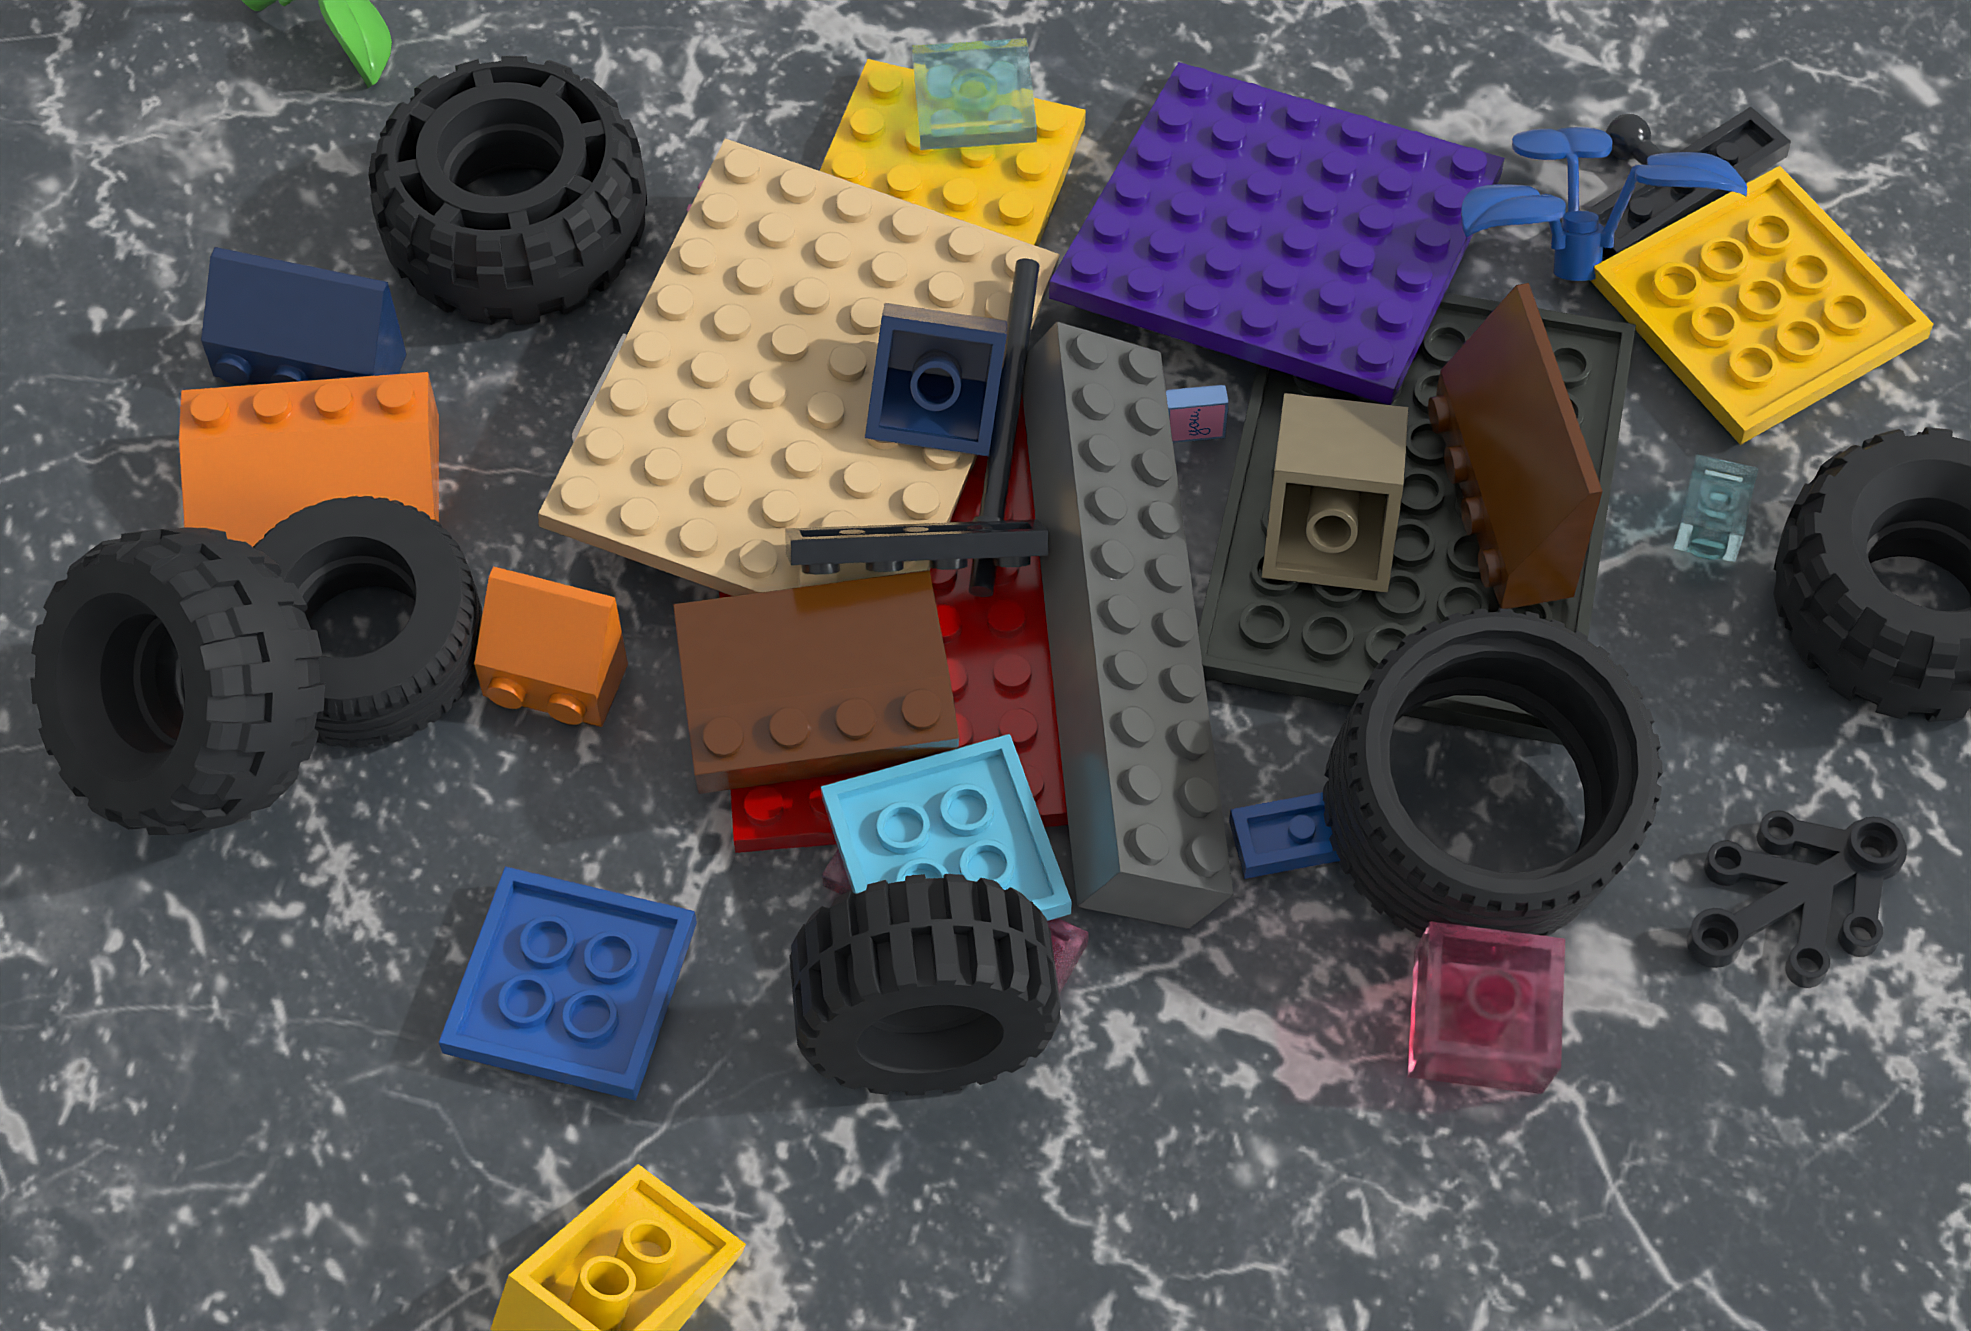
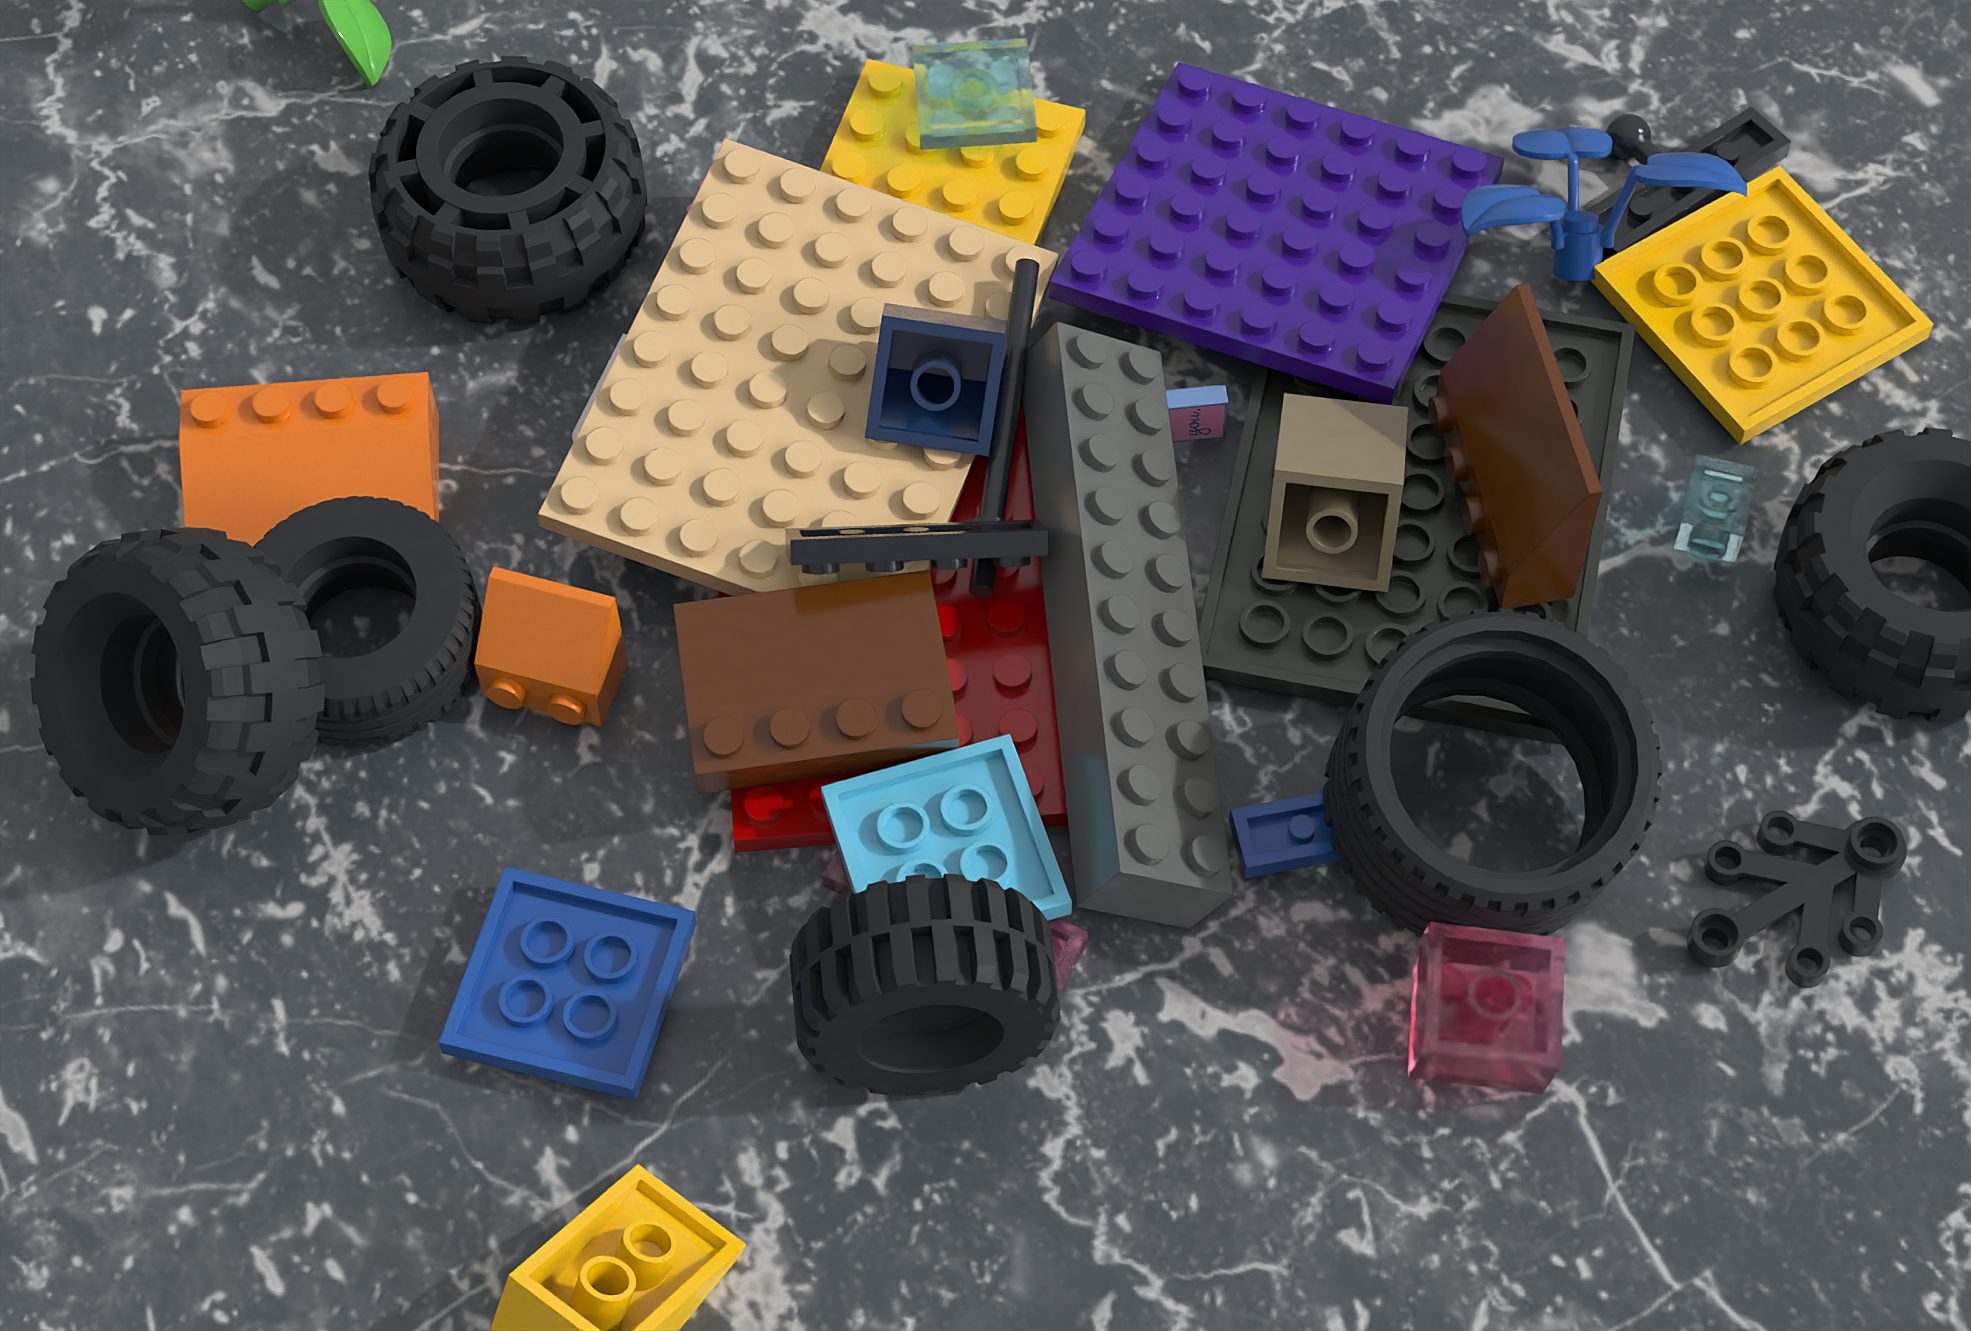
dark blue slope [201,247,407,385] -> none

